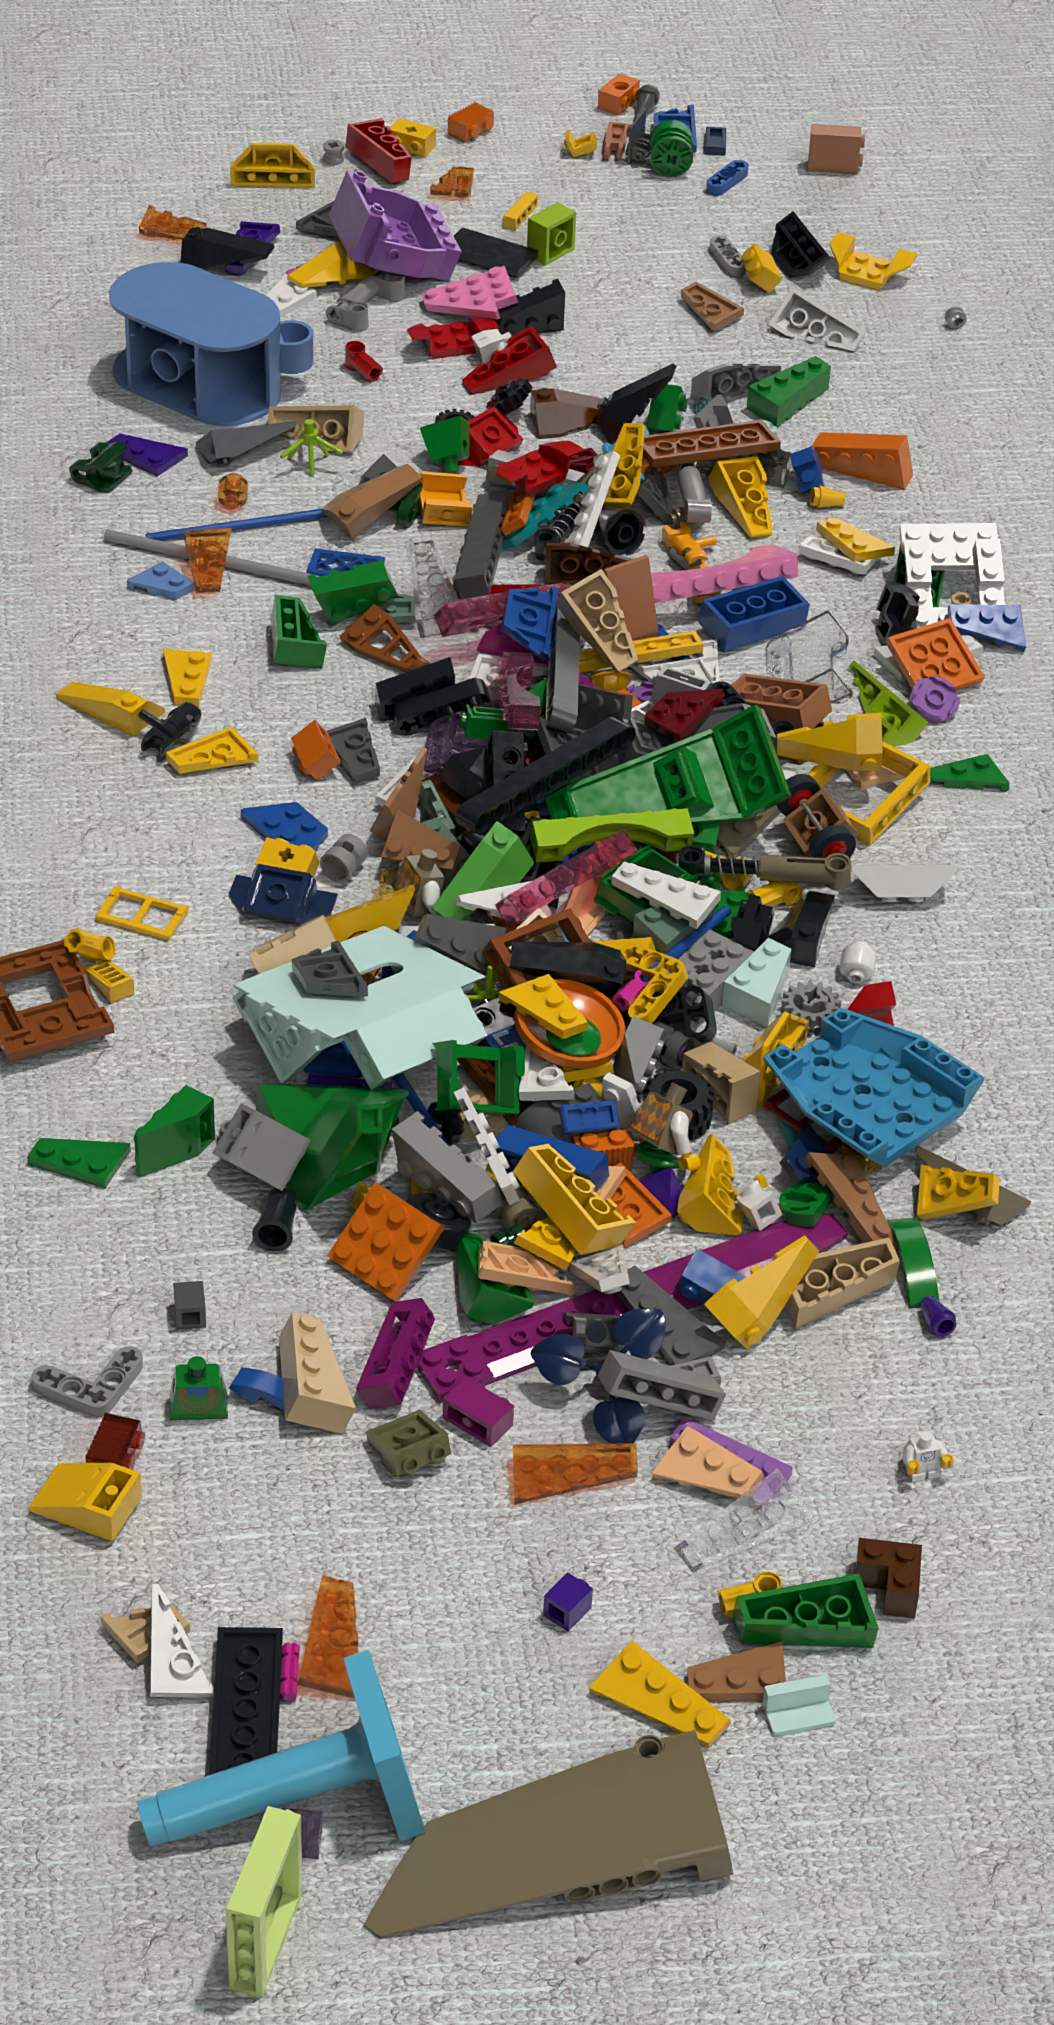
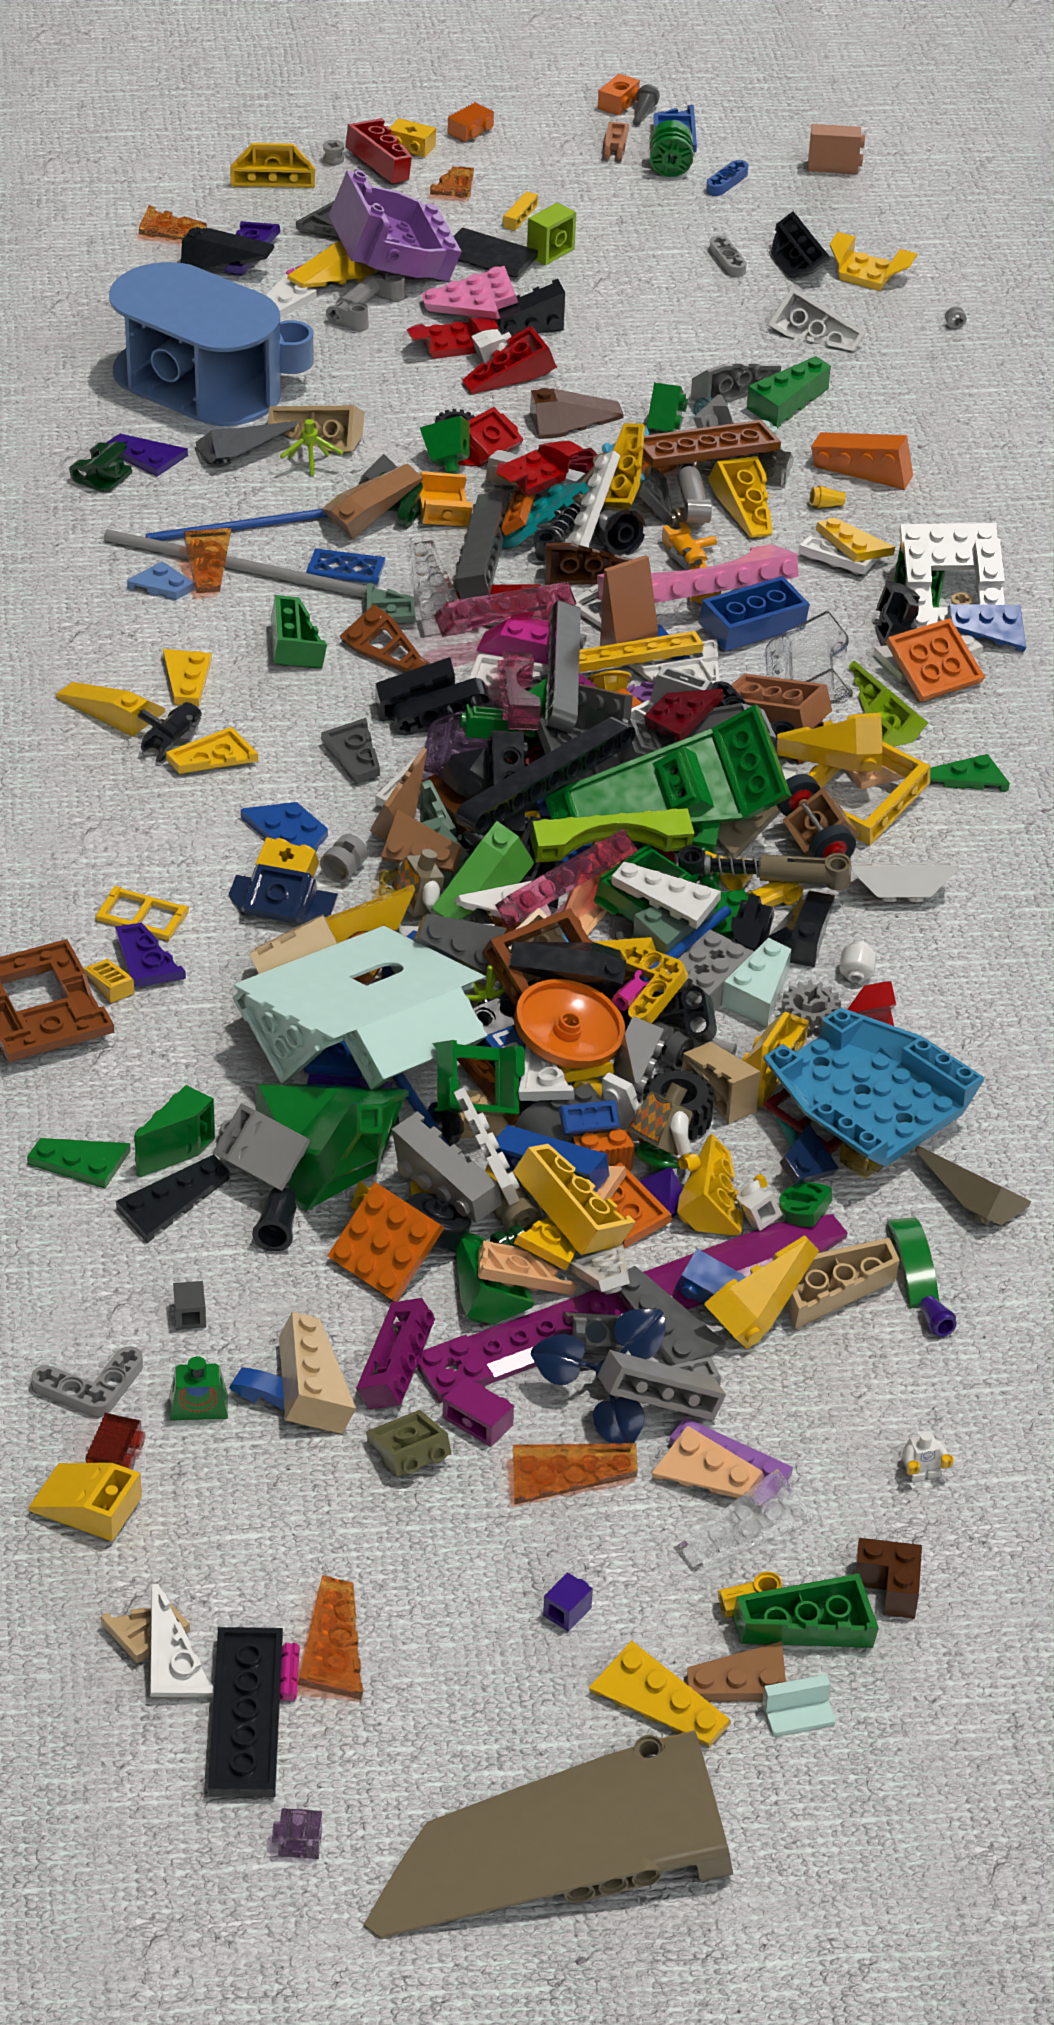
yellow piece [64,929,116,962] -> none
medium azure piece [137,1650,426,1847] -> none
clear orange head [217,473,249,509] -> none
yellowish green window [226,1806,302,1998] -> none
orange brick [291,720,340,780] -> none
dark grey wing [291,941,368,997] -> none
green wedge [307,561,398,626] -> none
red piece [345,341,383,382] -> none
black gear [486,378,533,415] -> none
yellow wing [499,974,588,1039] -> none
blue wing [501,587,559,661] -> none
green dish [546,1017,601,1057] -> none
tan wedge [556,569,639,673] -> none
yellow bracket [564,130,597,158] -> none
black wedge [596,363,676,445] -> none
dark grey hinge [626,108,650,165] -> none
medium nougat wing [681,282,744,332] -> none
dark blue tile [705,127,727,155] -> none
yellow brick [741,244,782,293] -> none
blue brick [790,446,825,495] -> none
medium nougat wing [804,1152,896,1247] -> none
medium lavender tile [909,676,960,723] -> none
yellow wing [917,1165,1000,1220] -> none
none -> dark purple wing [115,922,186,987]
none -> black wing [116,1154,230,1243]

